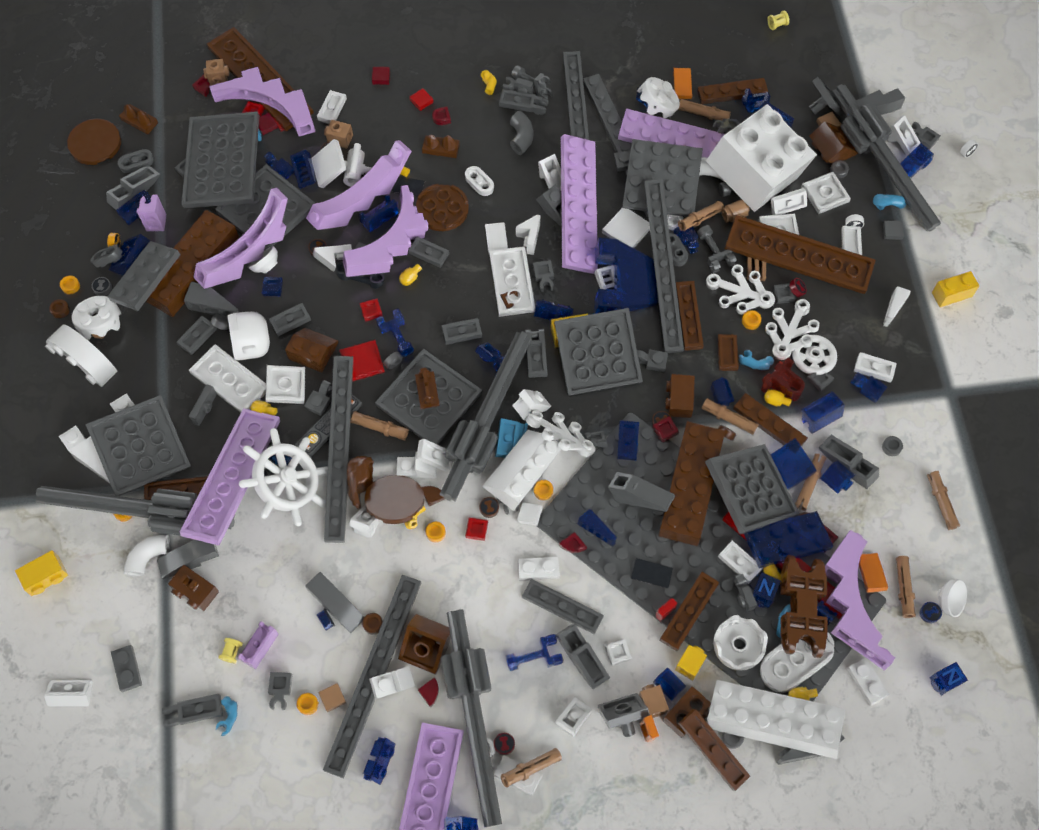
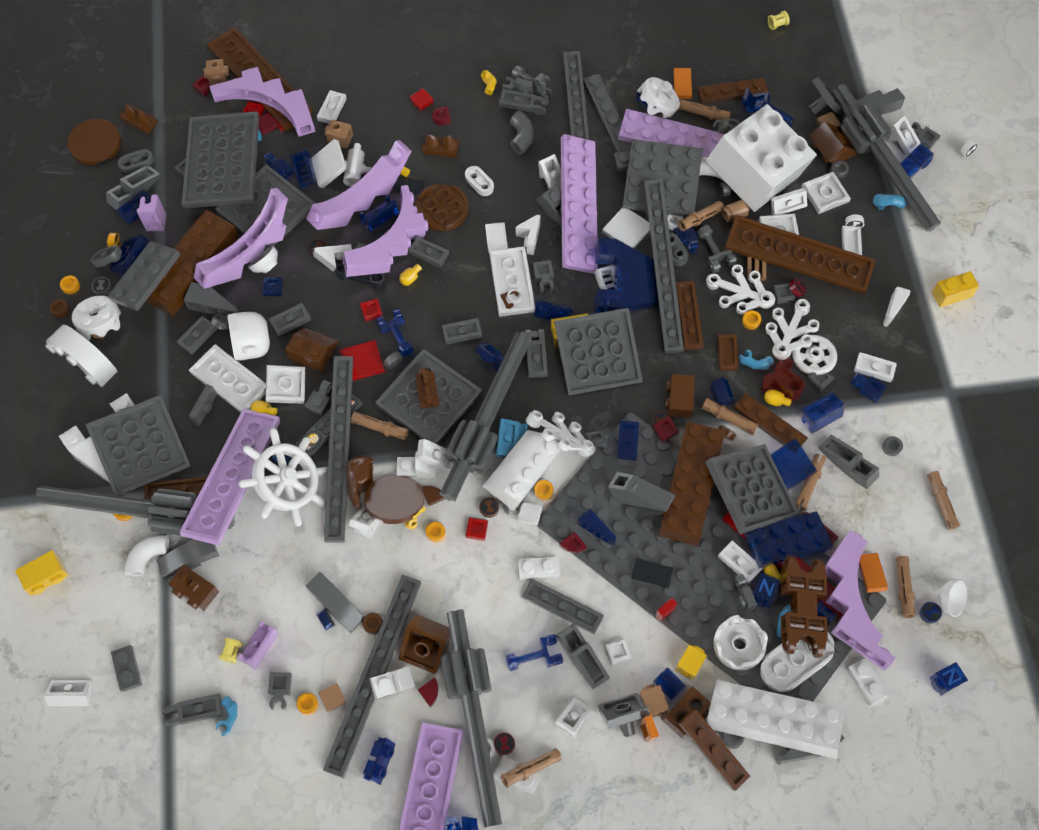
dark red tile [372,67,390,85] -> none
white brick [512,389,551,420] -> none
dark grey plate [637,349,668,372] -> none
reddish brown plate [659,572,719,651] -> none
yellow cylinder [788,686,818,701] -> none
clear blue brick [820,460,855,494] -> none
dark grey tile [883,221,904,240] -> none

